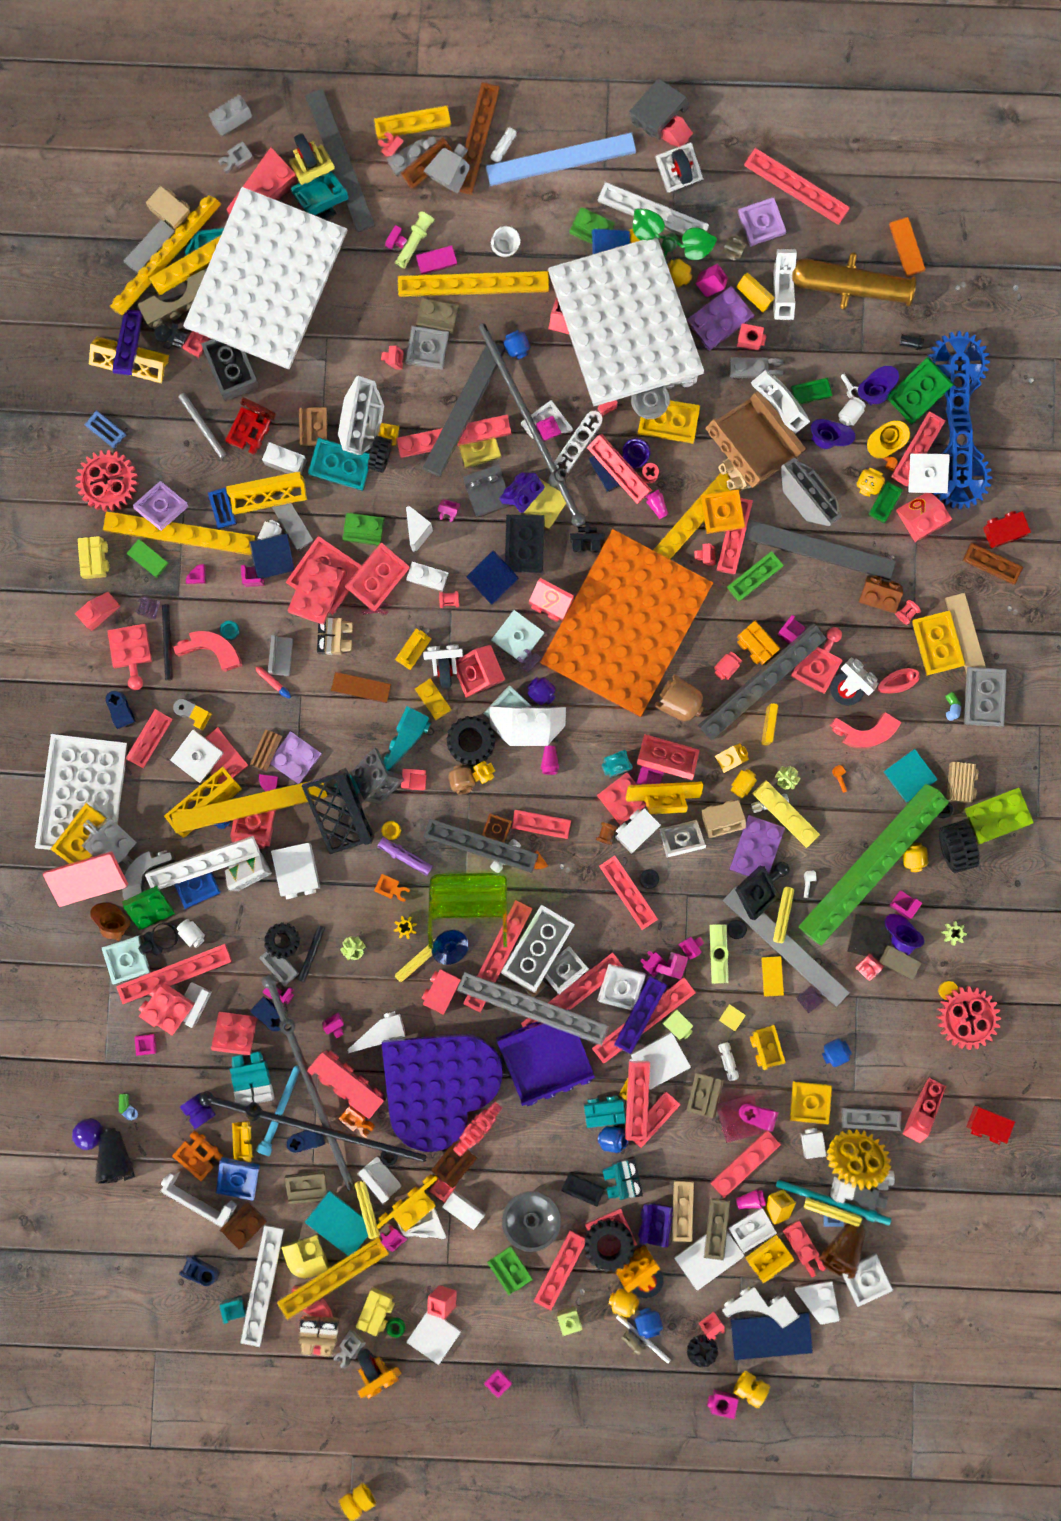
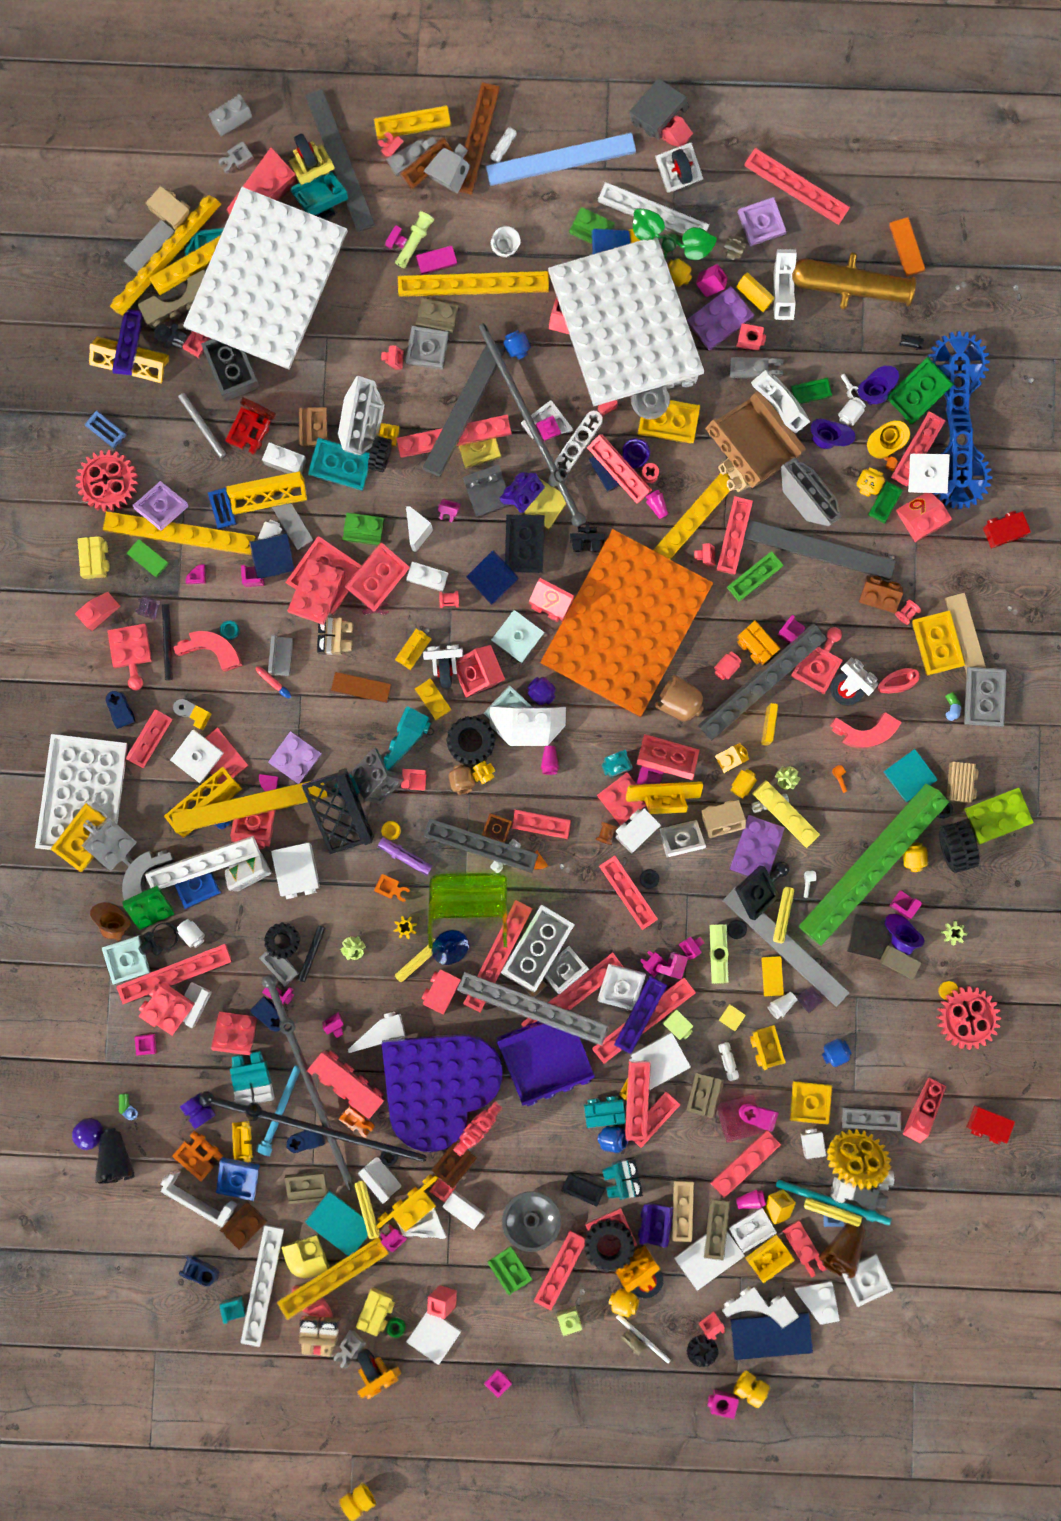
tile [43,851,128,907] -> none
medium nougat tile [250,729,282,771] -> none
clear purple tile [517,649,541,672] -> none
blue head [635,1308,663,1339] -> none
light orange plate [701,489,745,534] -> none
coral tile [855,953,884,981] -> none
dark orange tile [962,542,1023,585] -> none
none -> white cone [768,992,797,1019]

